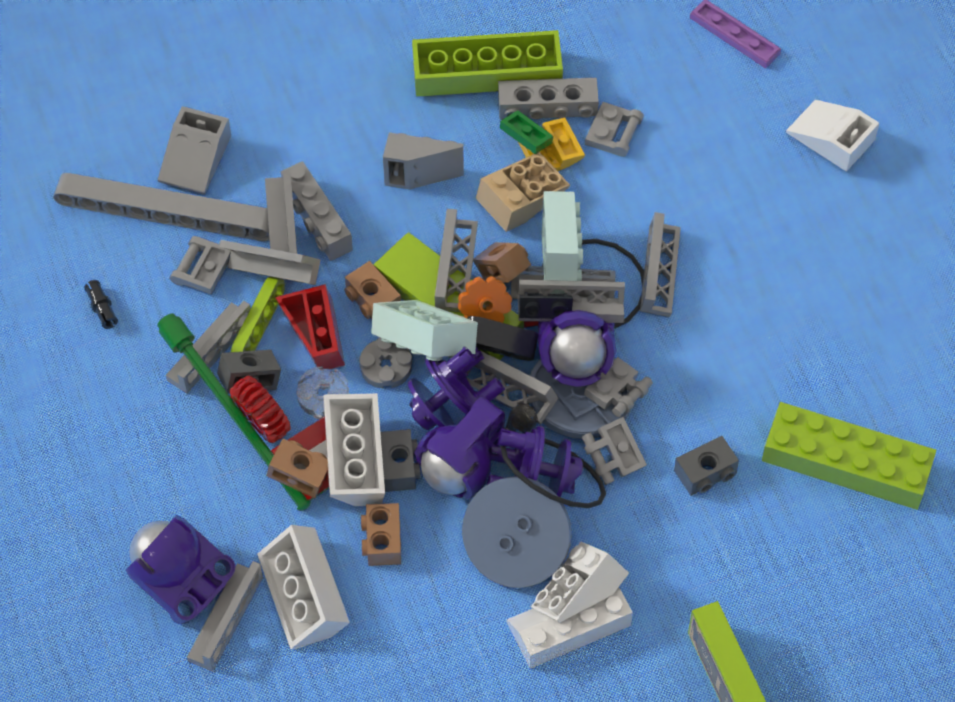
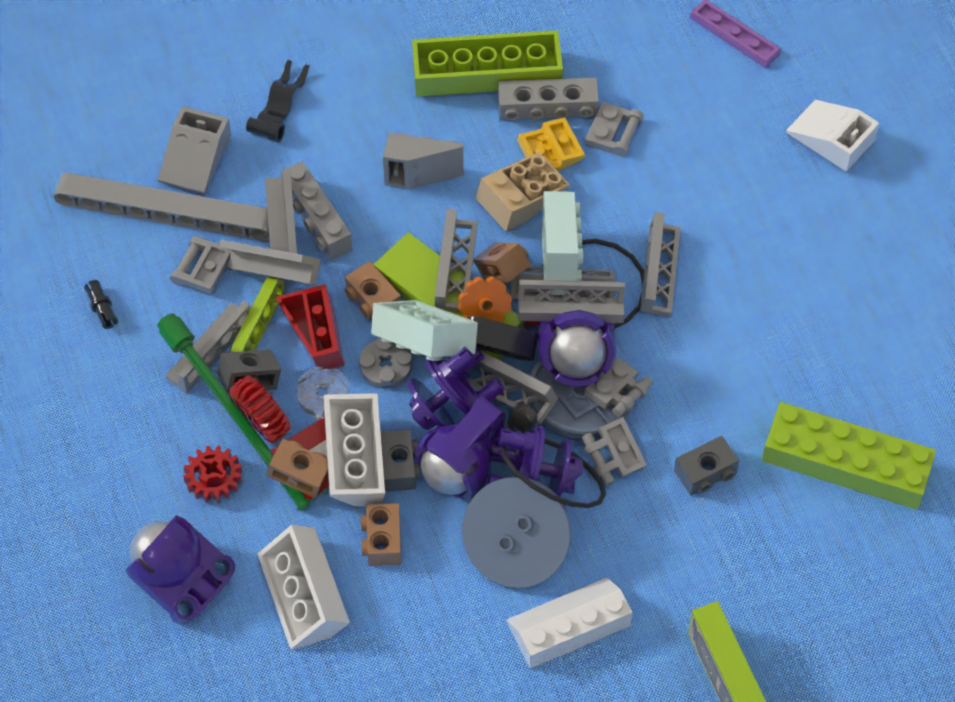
light grey fence [187,561,263,672] -> none
green plate [500,110,553,154] -> none
black hinge [519,292,573,319] -> none
white slope [531,542,629,623] -> none
none -> red gear [183,445,242,503]
none -> black flag [246,60,310,142]

